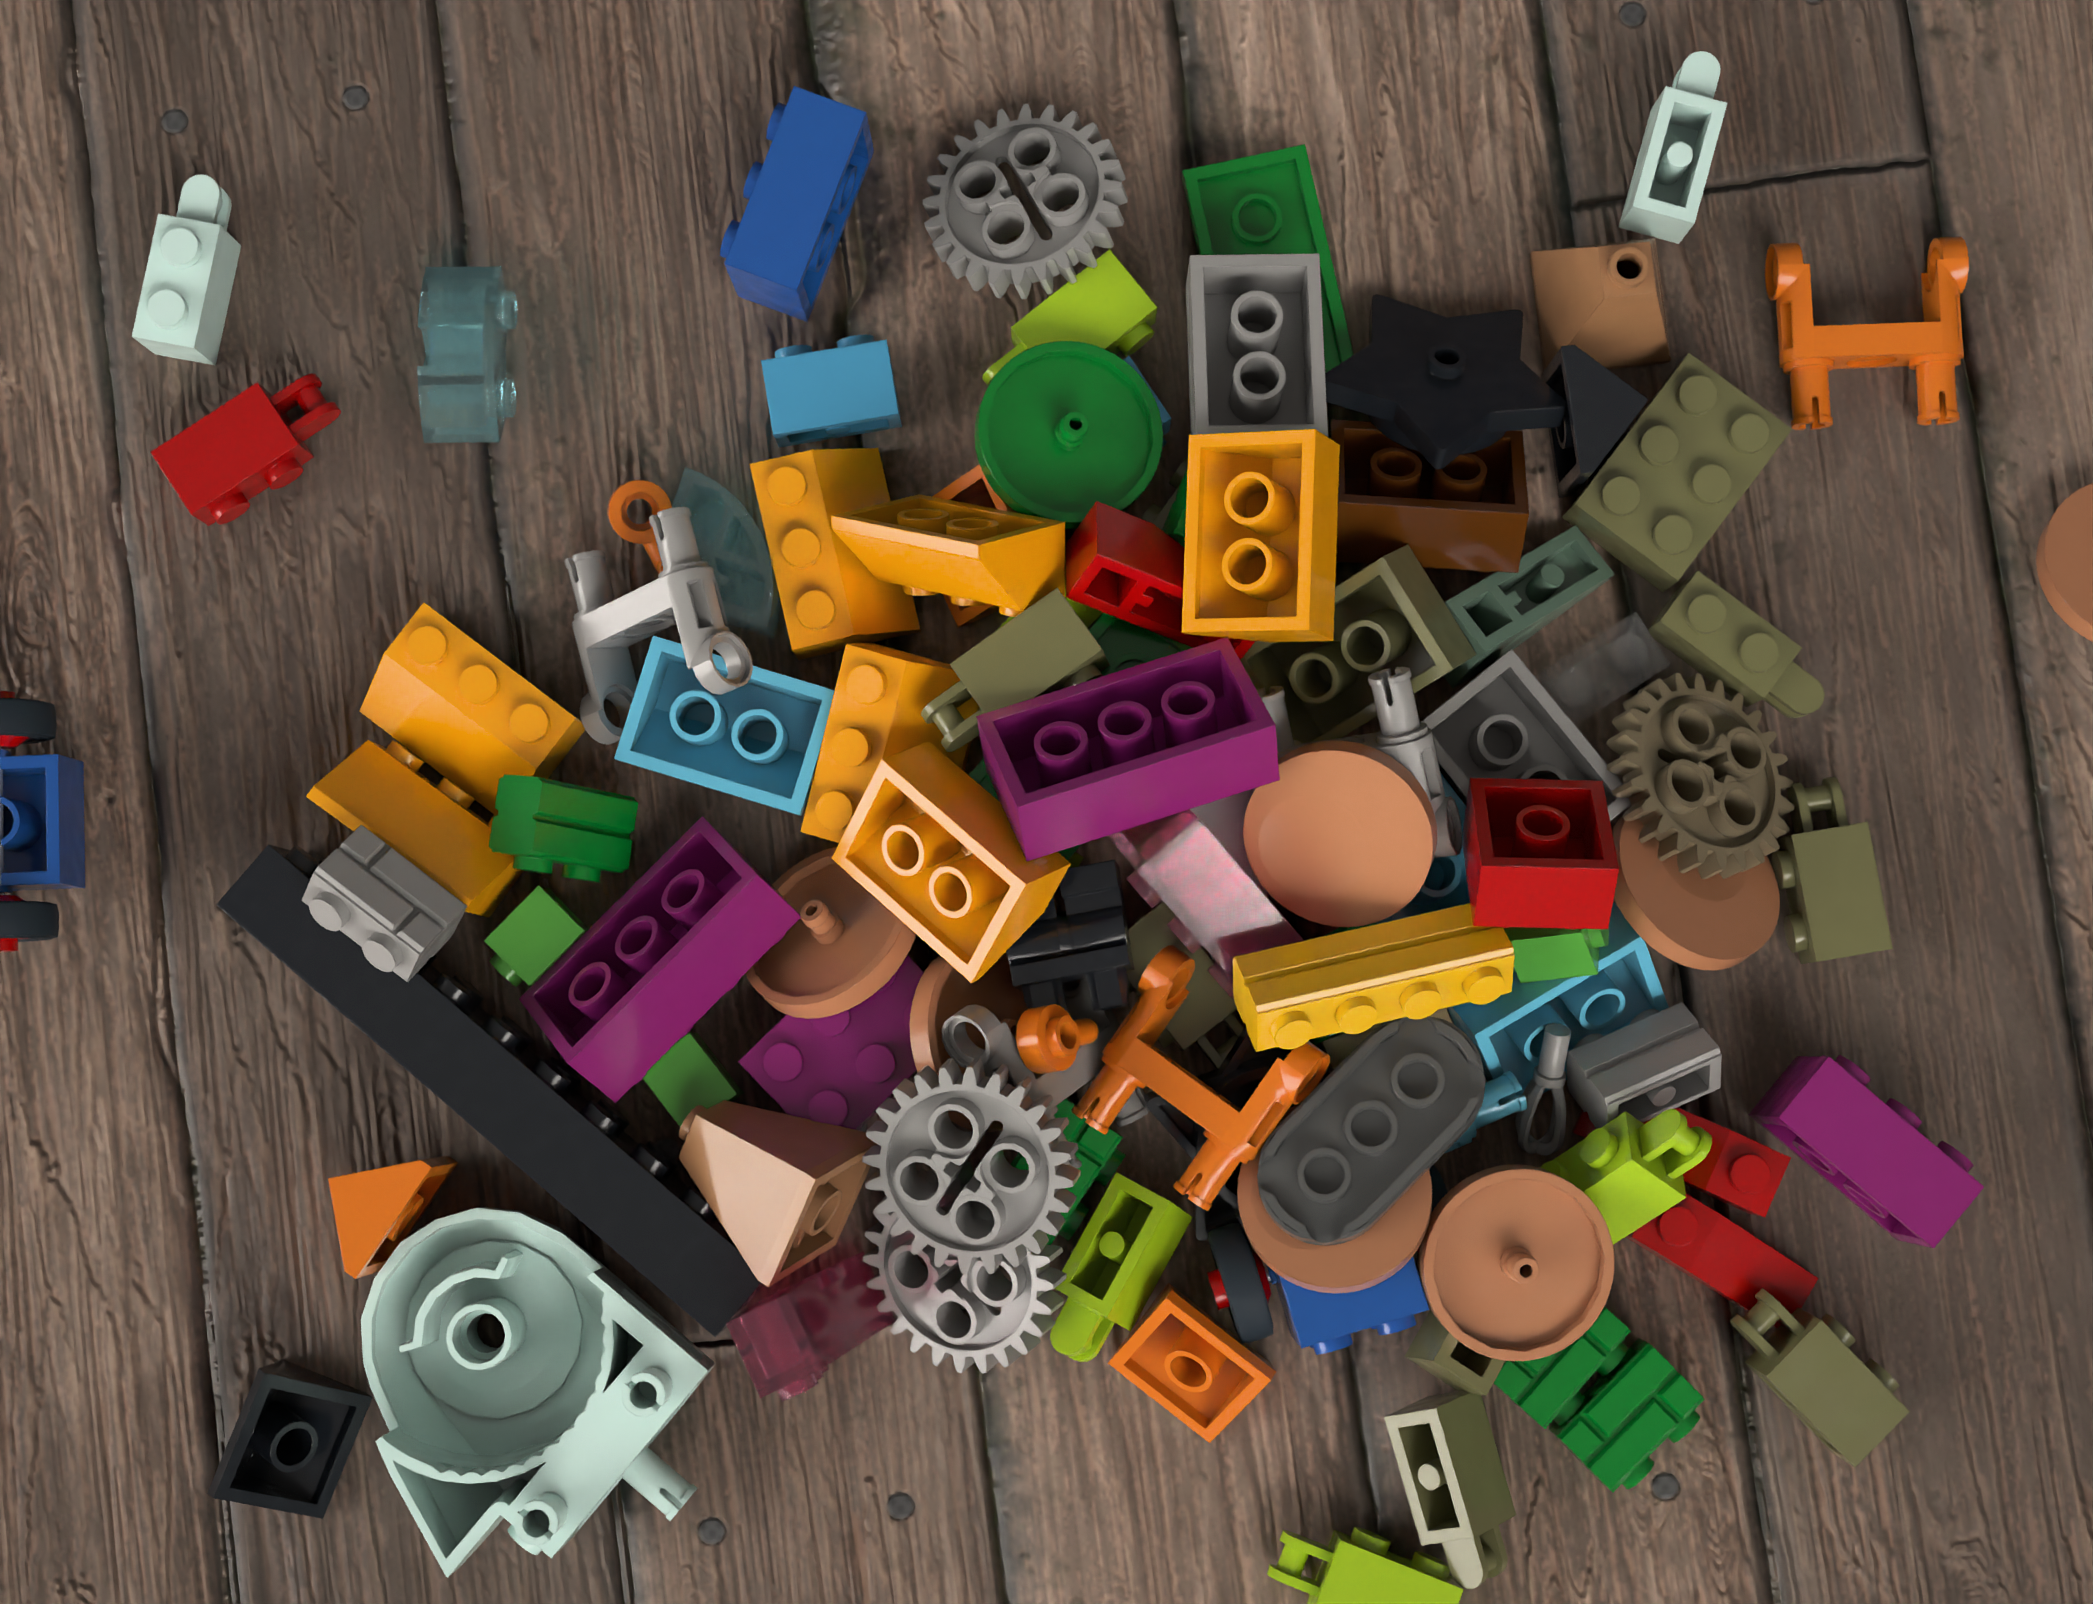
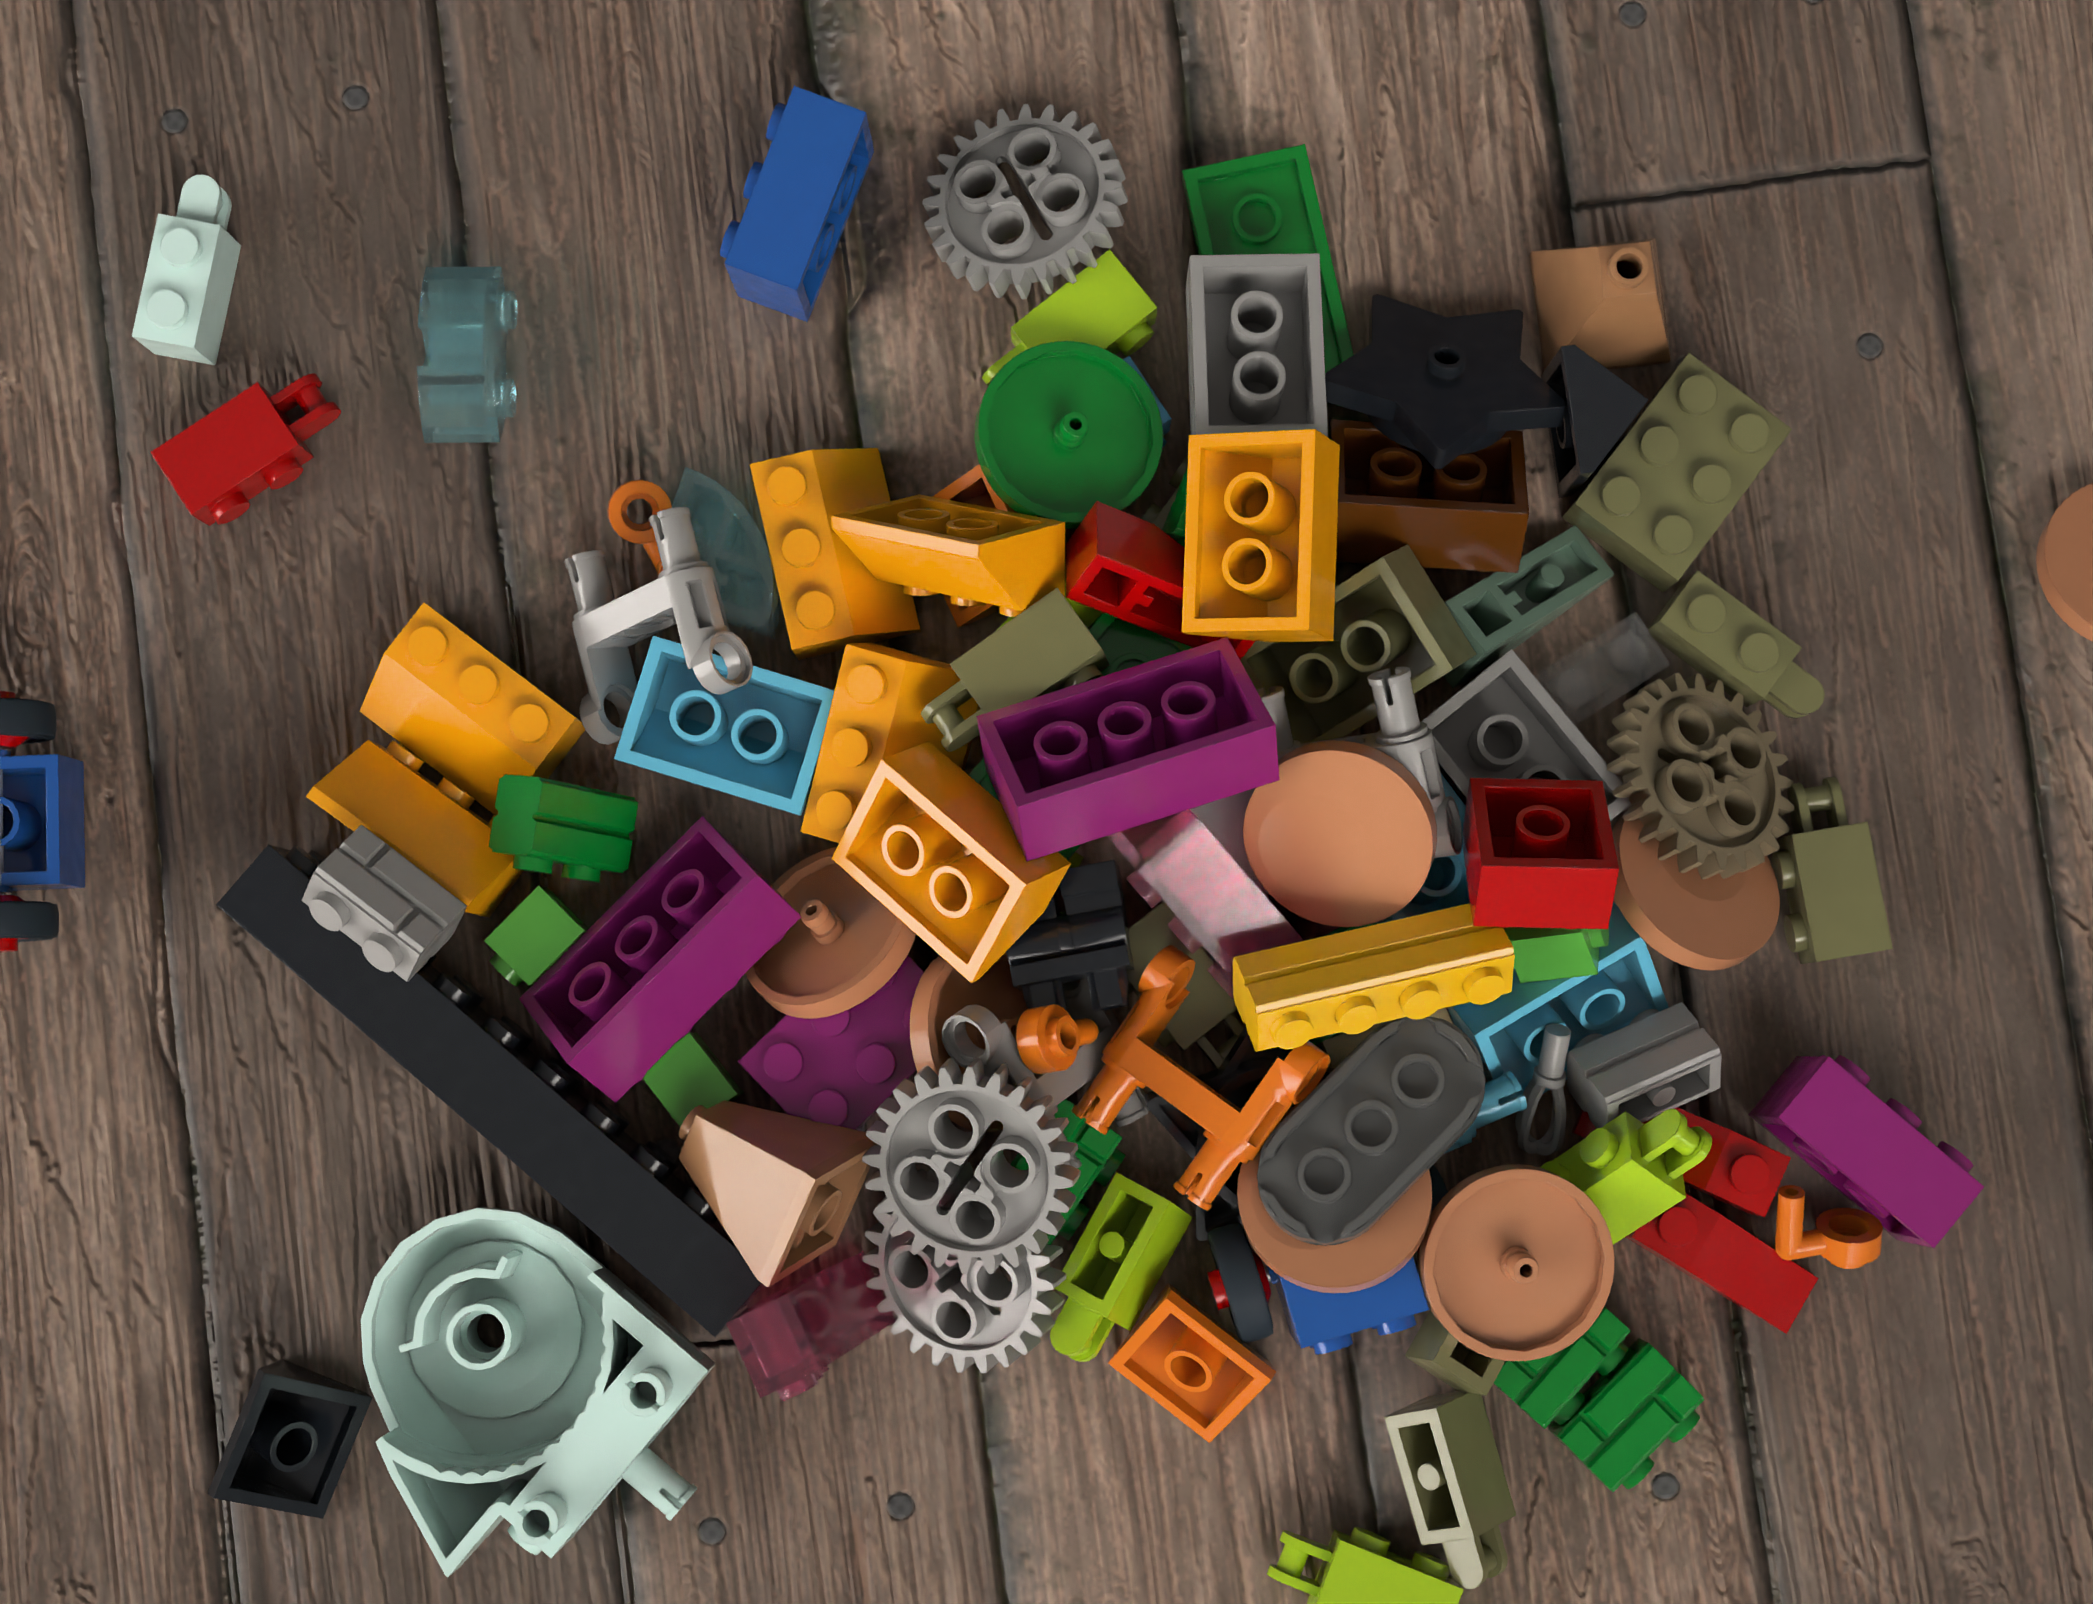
orange slope [328,1155,458,1279] -> none
dark azure brick [761,334,902,448] -> none
light aqua brick [1619,51,1727,244] -> none
olive brick [1730,1288,1910,1468] -> none
orange connector [1765,237,1969,430] -> none
none -> orange plate [1775,1185,1883,1269]

